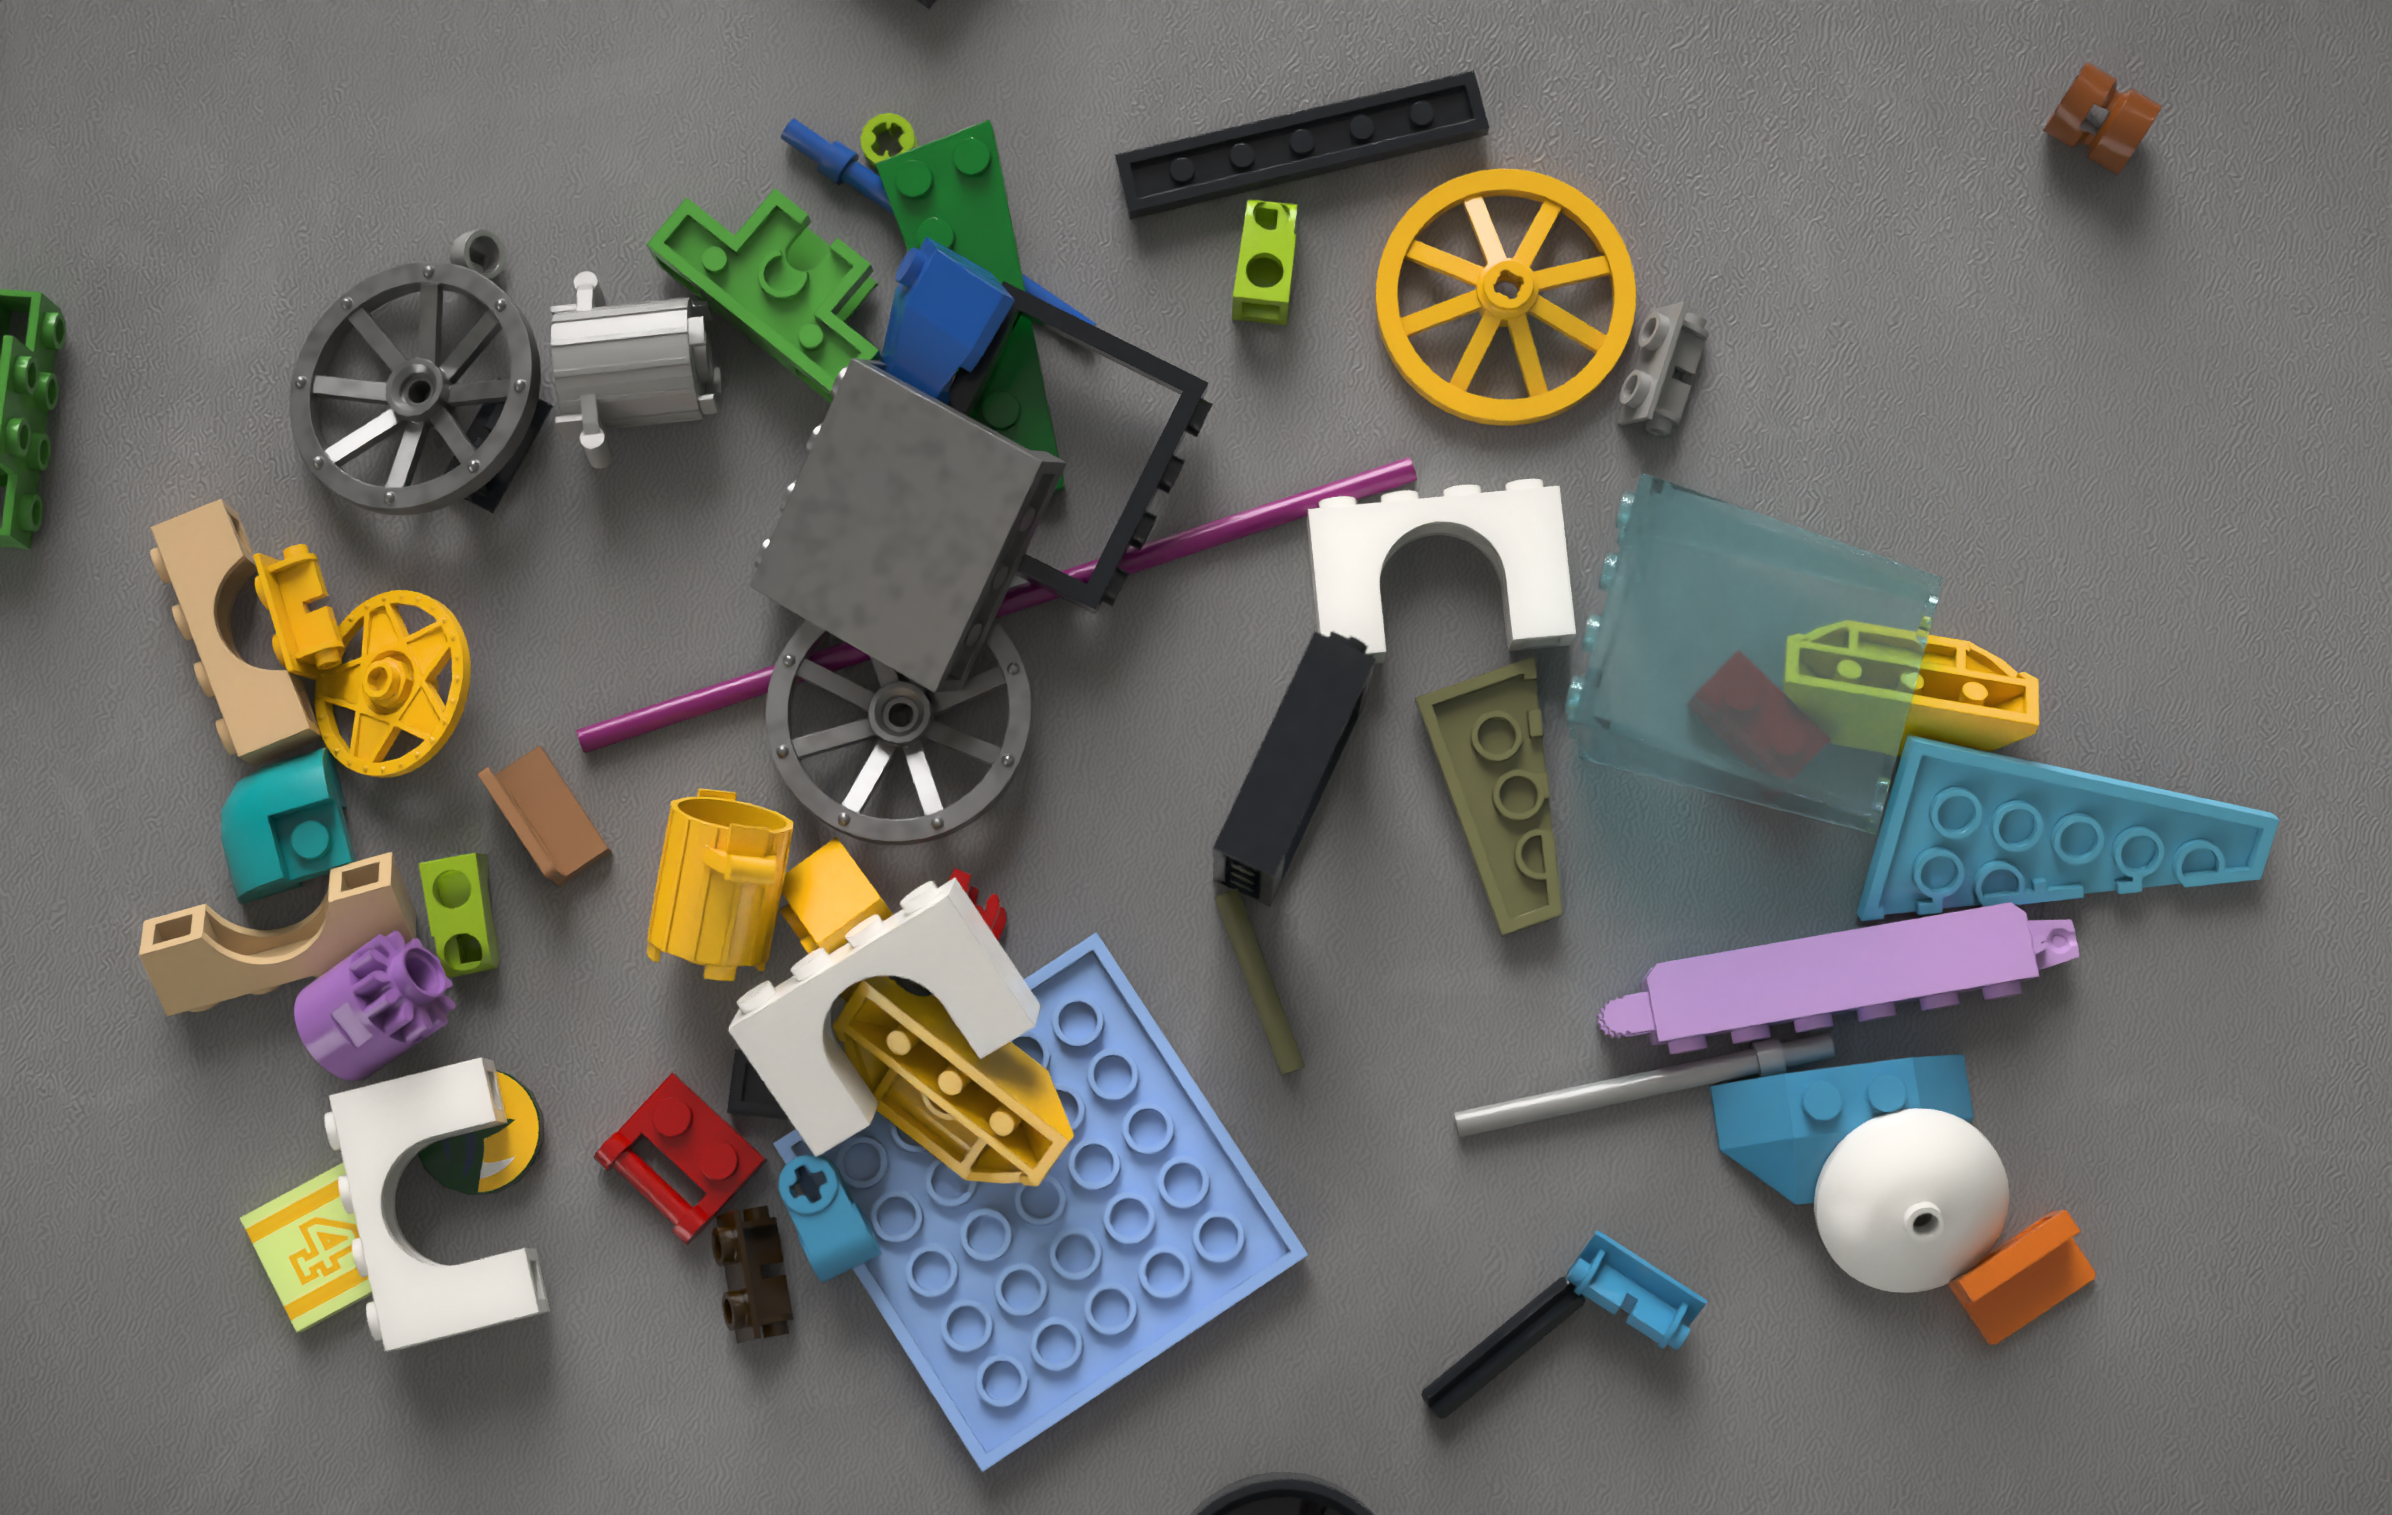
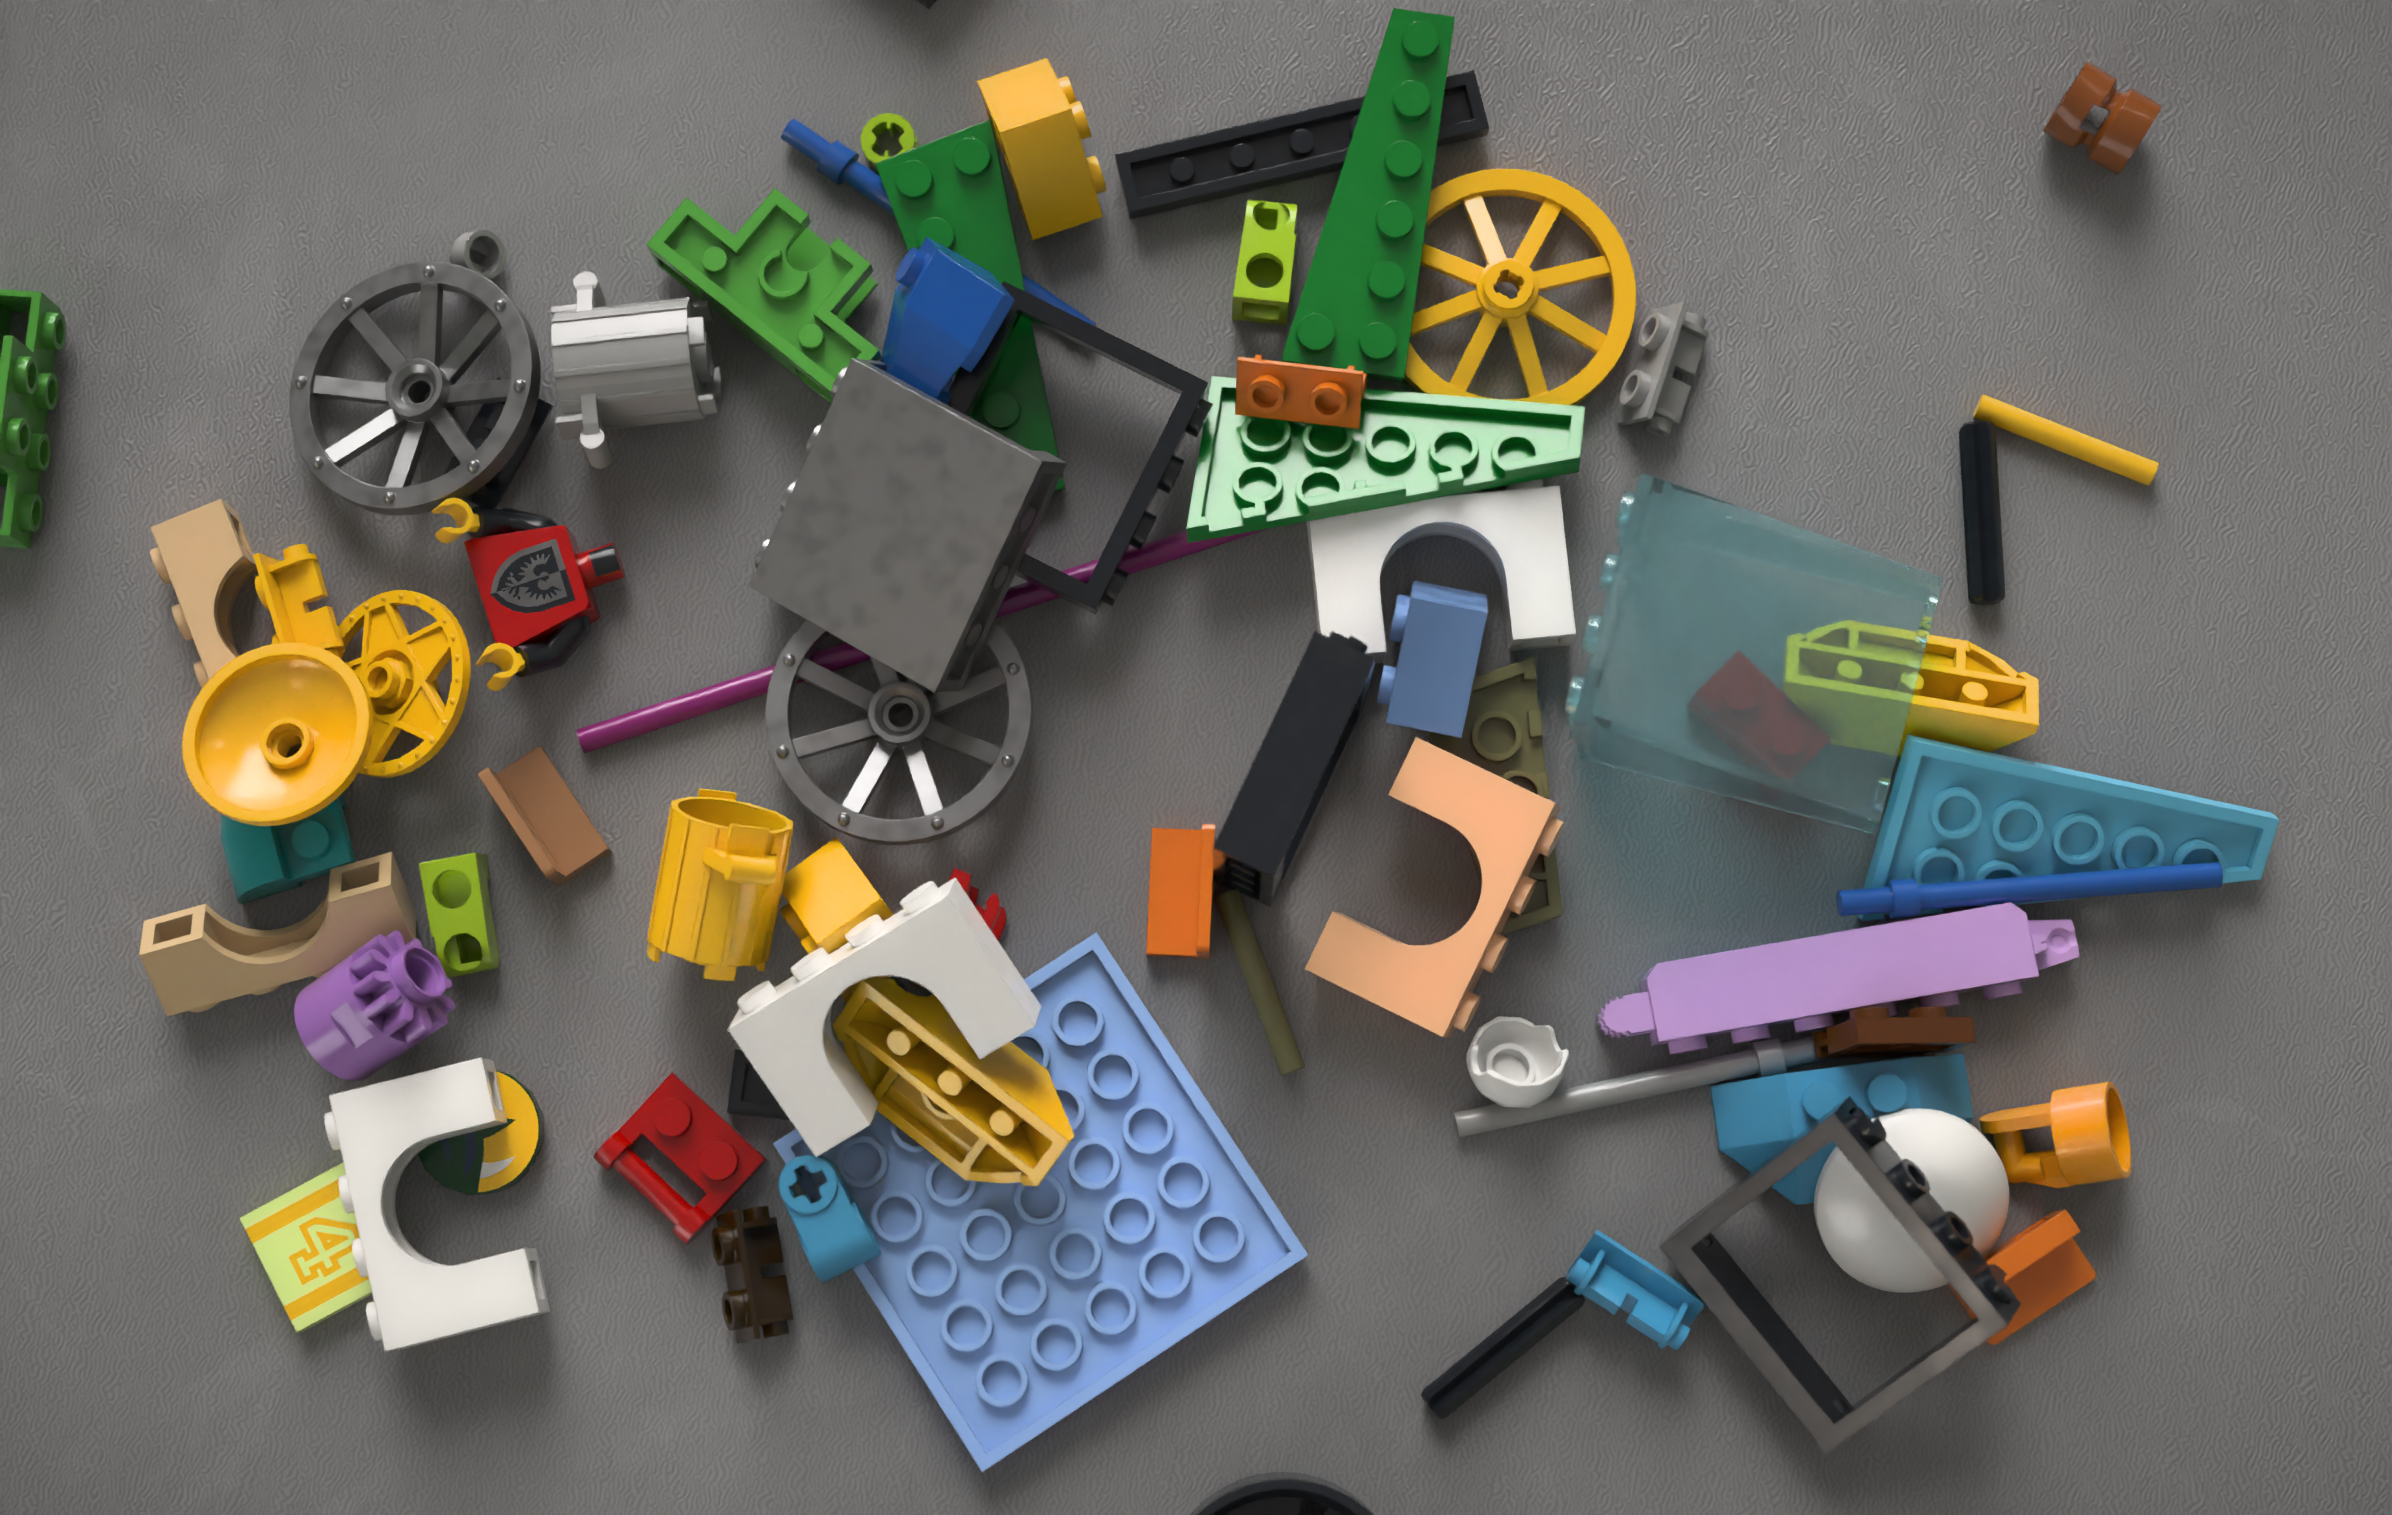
none -> yellow dish [182,643,373,826]
none -> torso [432,498,625,691]
none -> yellow brick [977,58,1107,240]
none -> orange panel [1146,824,1215,959]
none -> wing [1186,376,1585,543]
none -> orange hinge [1235,355,1367,429]
none -> green wing [1282,8,1455,383]
none -> light nougat arch [1305,737,1565,1037]
none -> medium blue brick [1376,580,1488,738]
none -> white hair [1466,1016,1569,1108]
none -> black window [1660,1096,2021,1454]
none -> reddish brown plate [1813,1006,1976,1059]
none -> blue bar [1836,862,2223,919]
none -> black axle [1959,421,2005,605]
none -> yellow bar [1973,394,2159,486]
none -> light orange piece [1979,1082,2132,1188]

